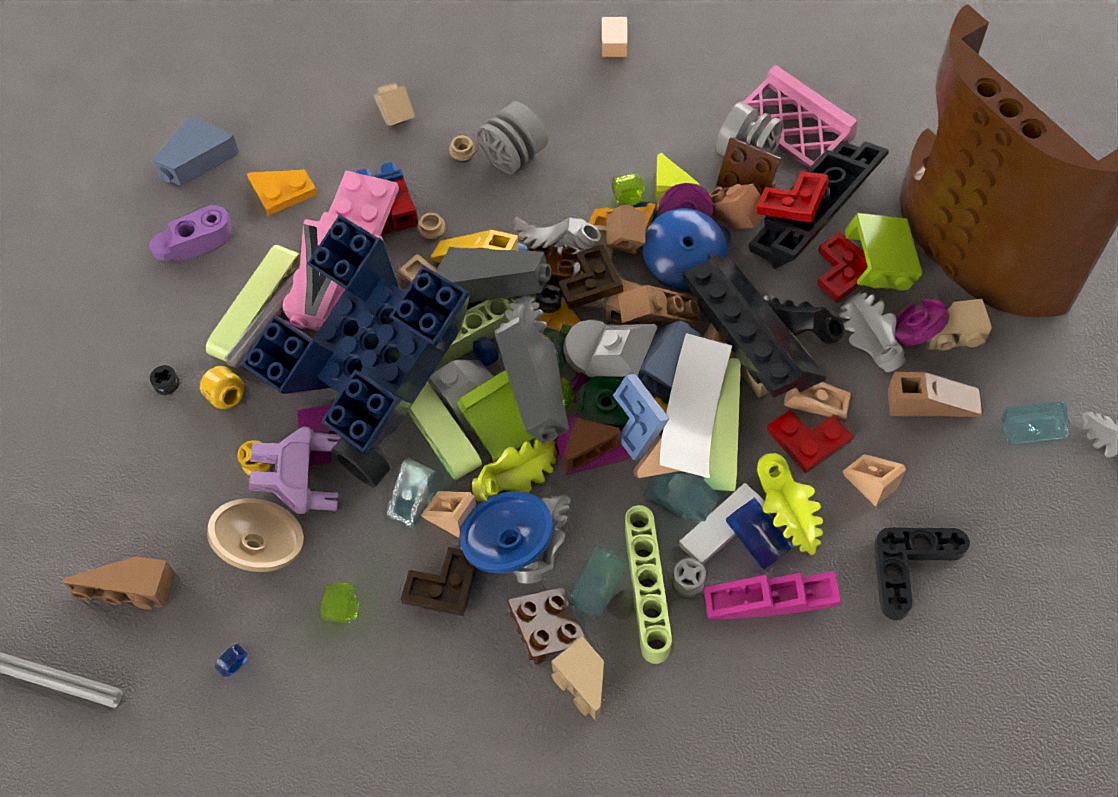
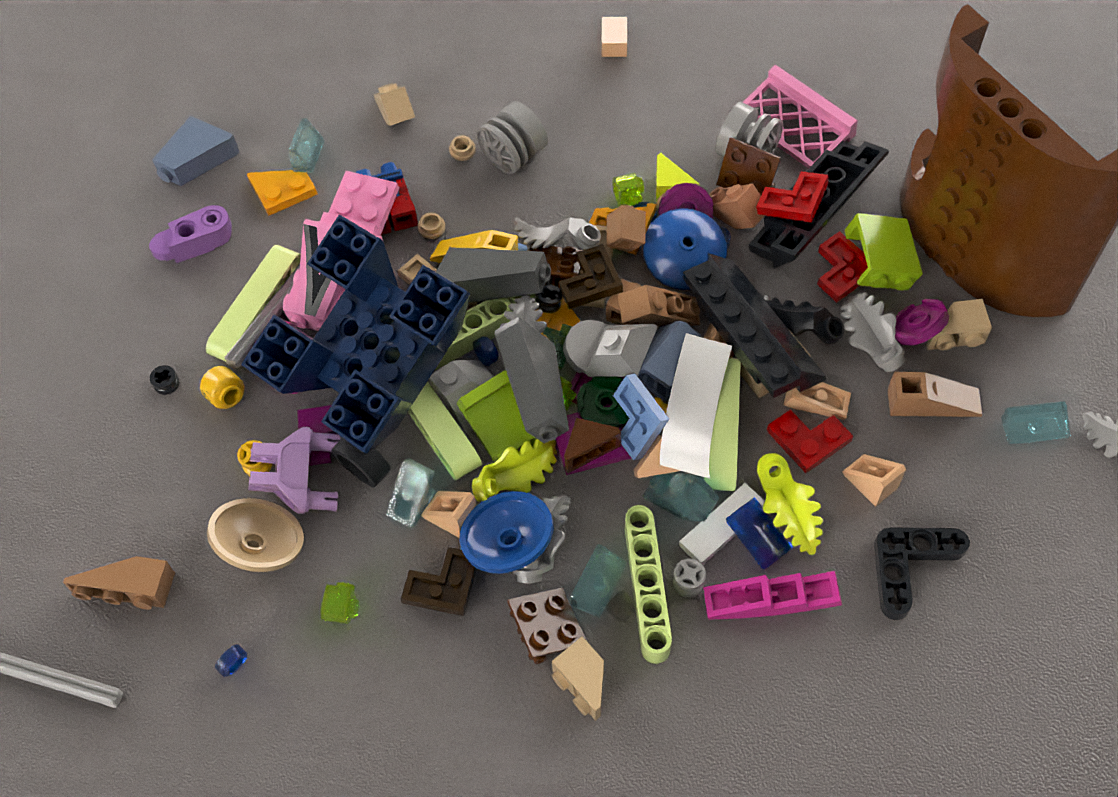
none -> clear light blue slope [289,118,324,173]

